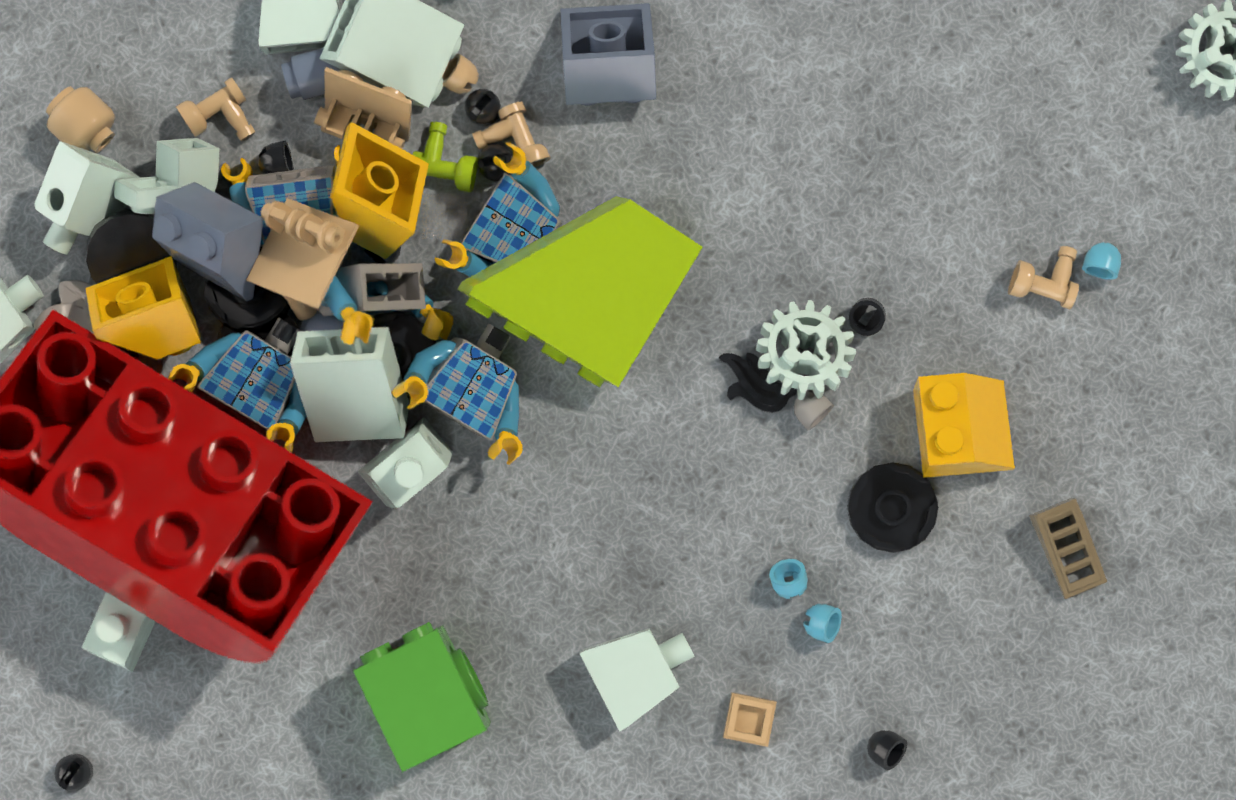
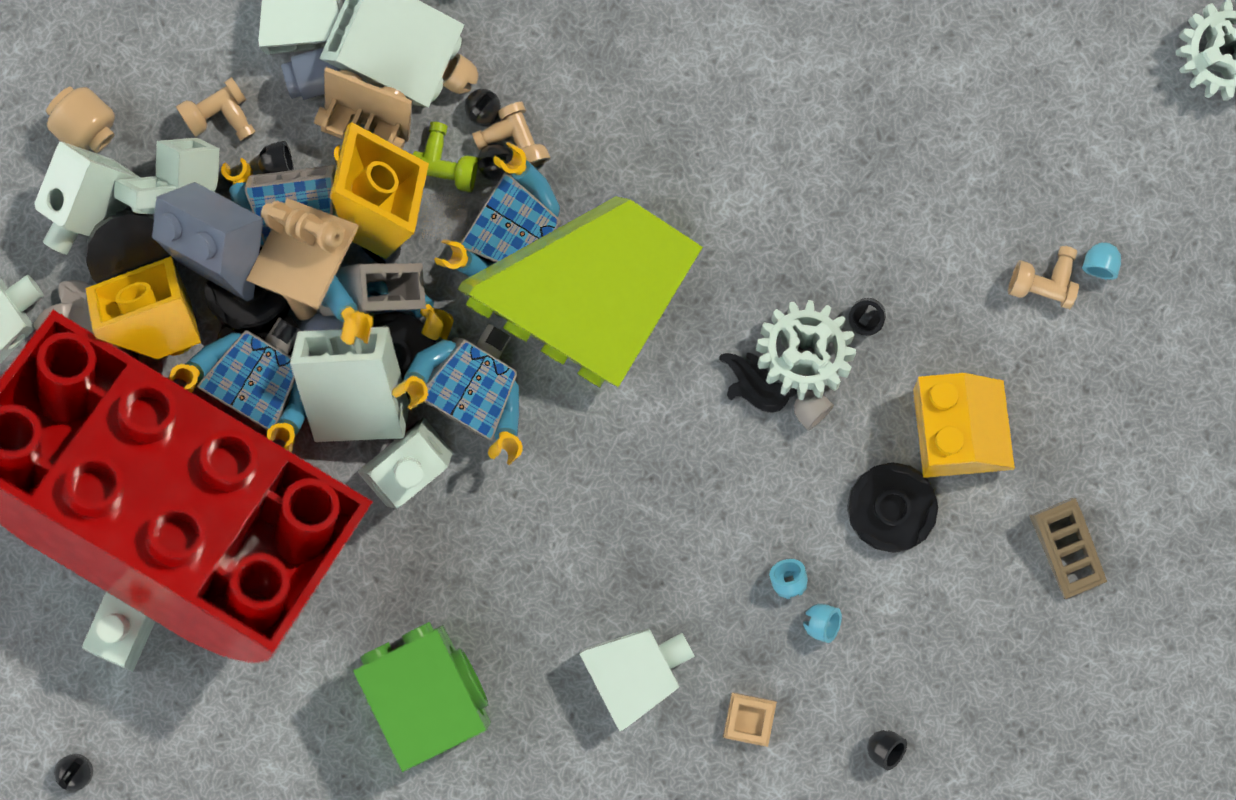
sand blue slope [560,3,656,106] -> none

